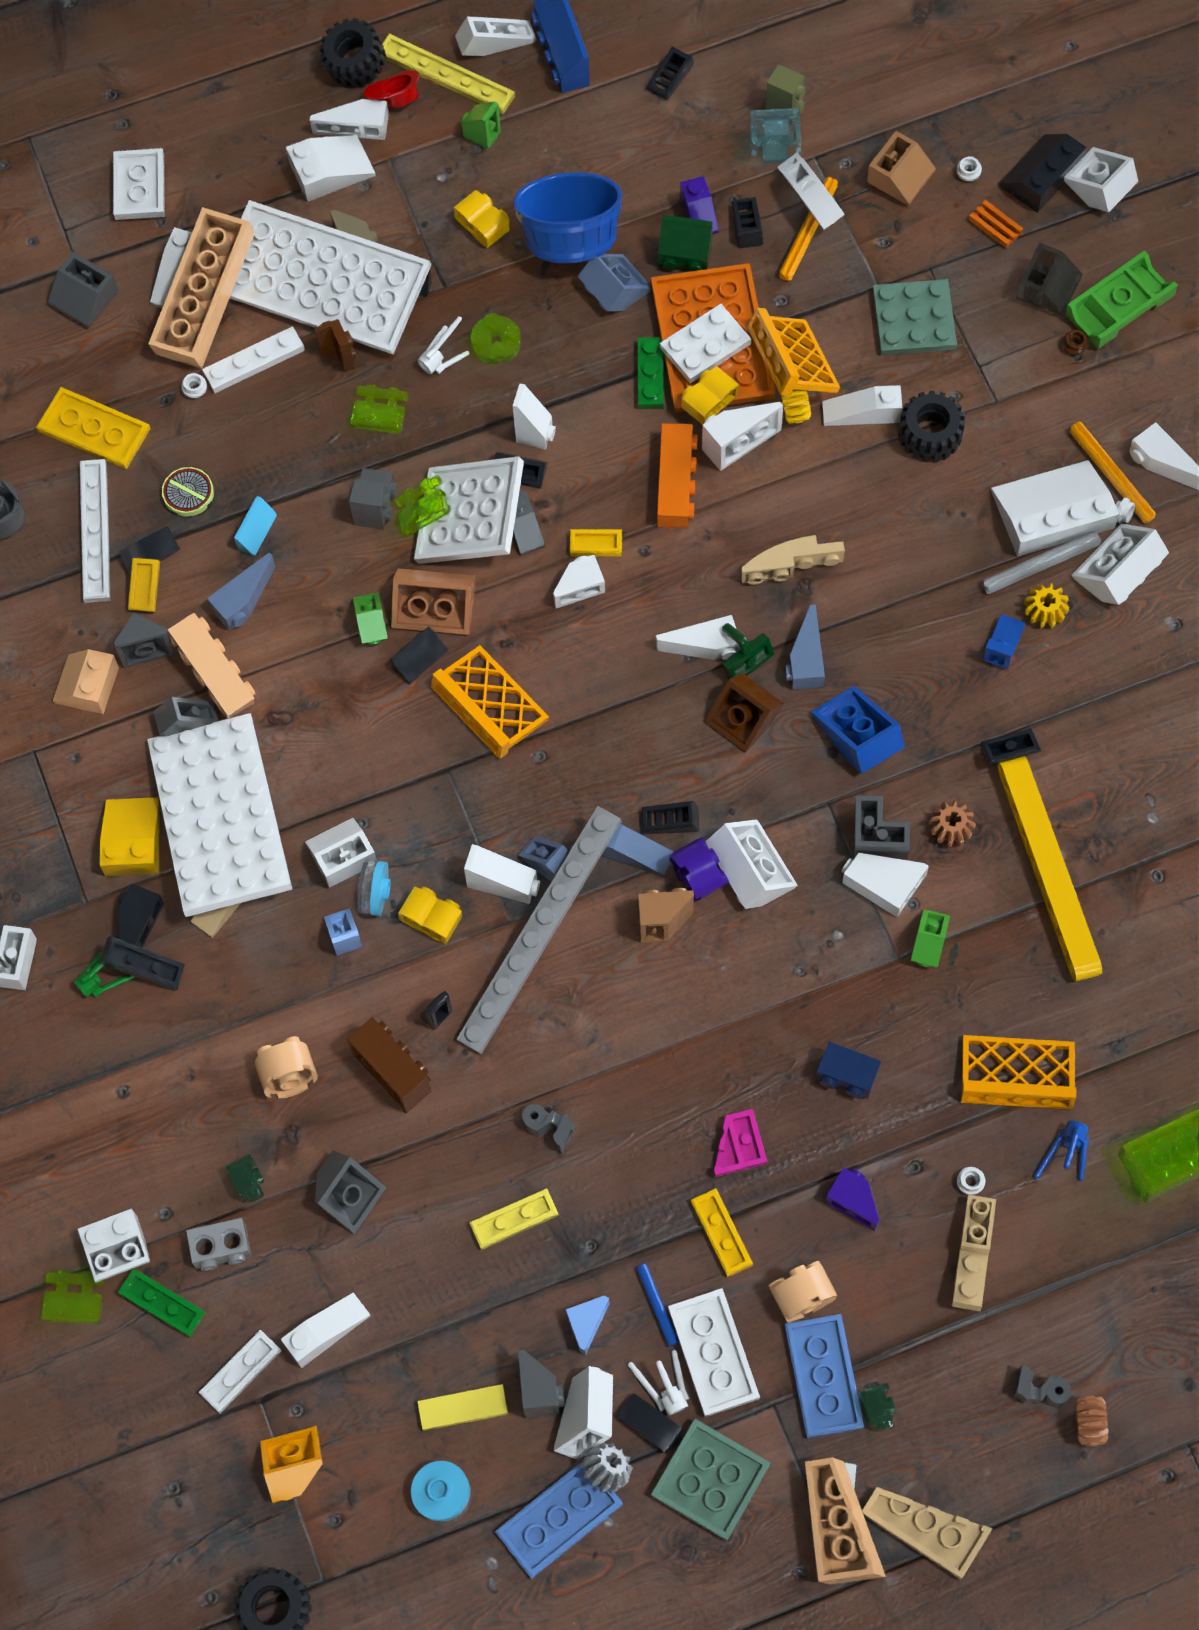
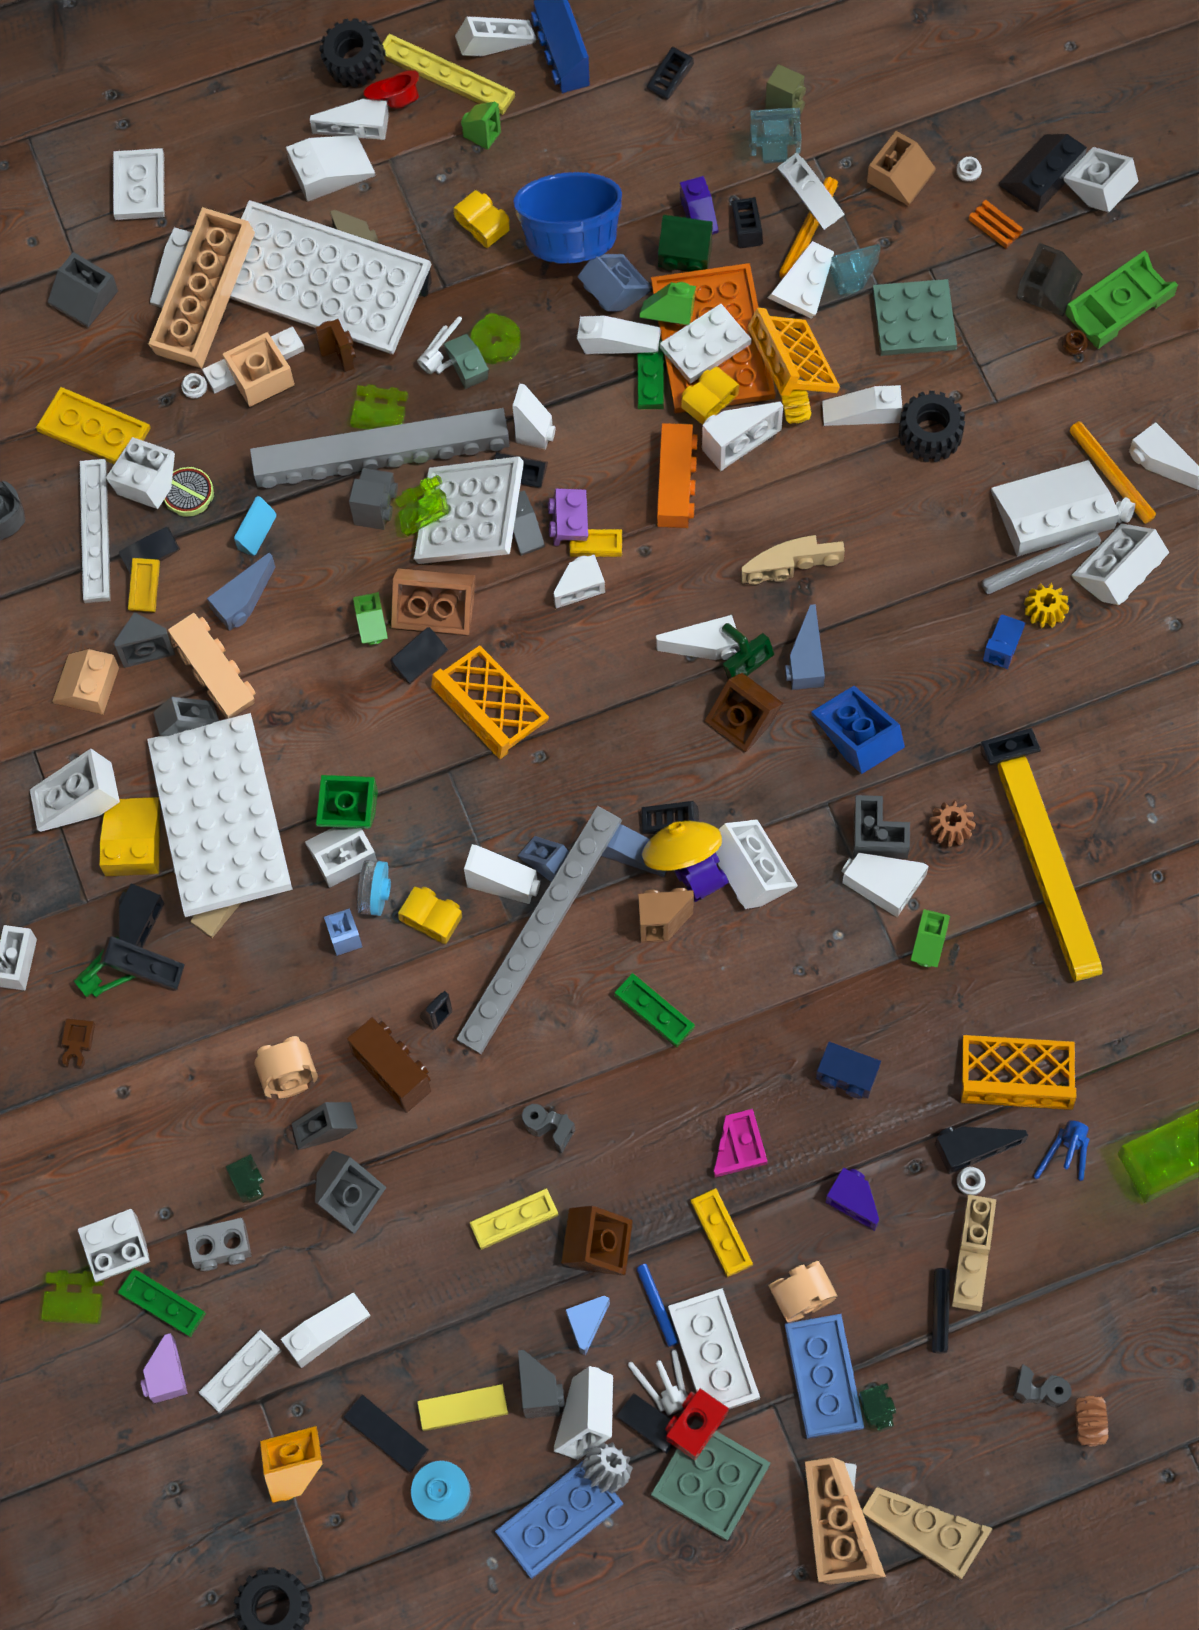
none -> white slope [30,749,120,832]
none -> reddish brown plate [61,1018,95,1069]
none -> white slope [106,437,175,509]
none -> lavender slope [141,1333,188,1403]
none -> light nougat slope [223,332,294,407]
none -> light grey brick [250,408,510,488]
none -> dark grey slope [292,1102,358,1150]
none -> green slope [316,775,378,829]
none -> black tile [344,1394,429,1473]
none -> sand green slope [443,334,489,389]
none -> medium lavender bracket [548,489,588,546]
none -> reddish brown slope [561,1205,633,1276]
none -> white slope [577,316,661,354]
none -> green plate [615,973,695,1048]
none -> bright green slope [640,282,696,325]
none -> yellow dish [642,821,722,871]
none -> red brick [665,1388,729,1461]
none -> white wing [768,241,834,319]
none -> clear light blue slope [830,244,880,295]
none -> black axle [932,1268,950,1354]
none -> black slope [935,1126,1028,1174]

